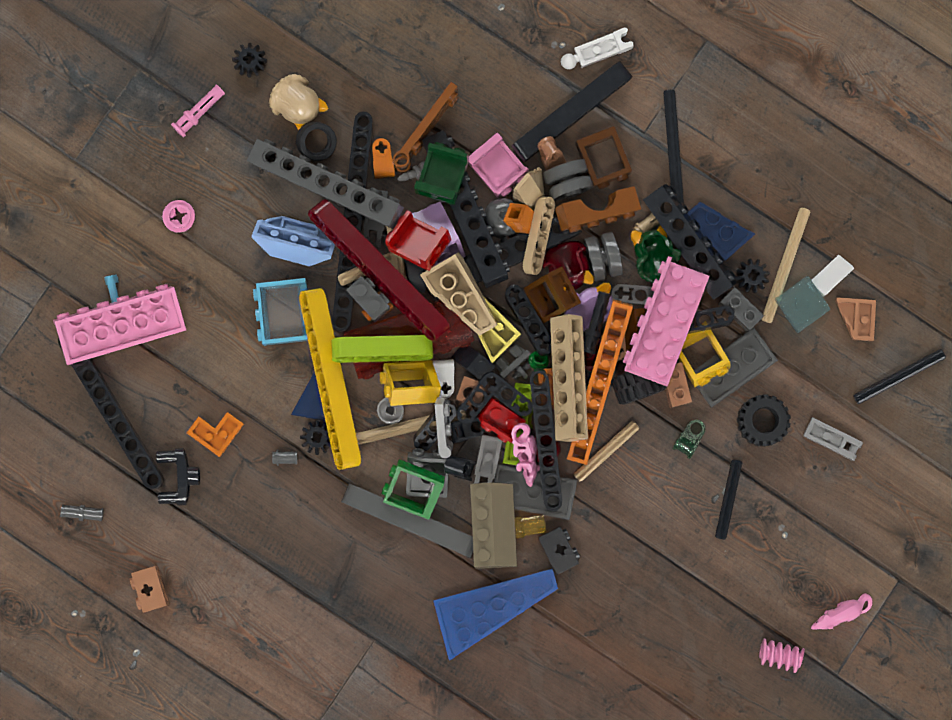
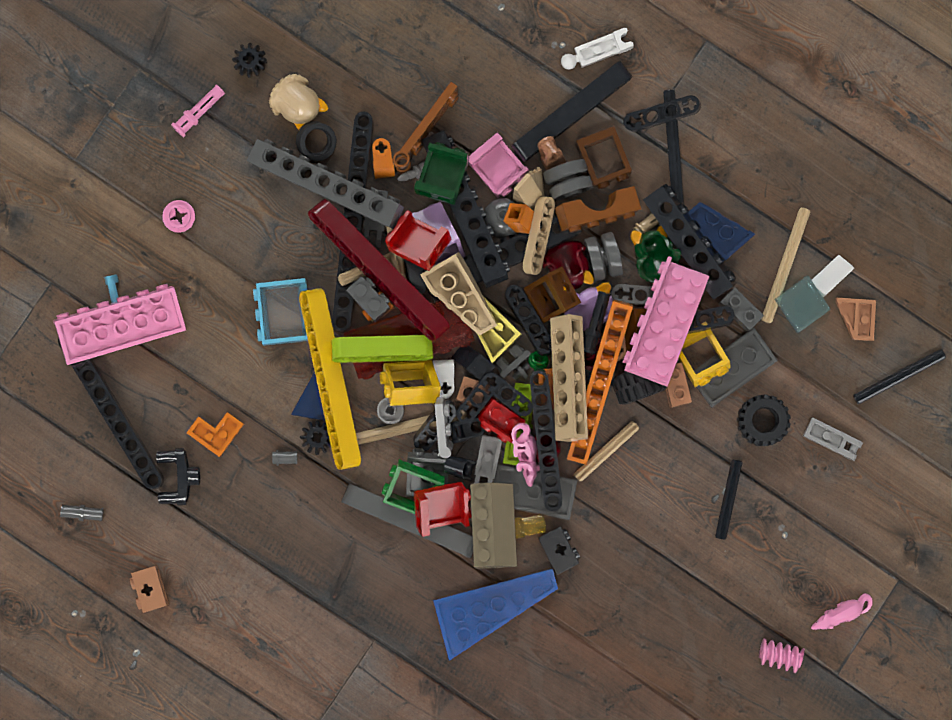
light blue wedge [252,216,335,266] -> none
clear green piece [672,419,706,459] -> none
black gear [735,258,770,293] -> none
none -> red panel [414,482,472,537]
none -> black beam [623,95,701,132]

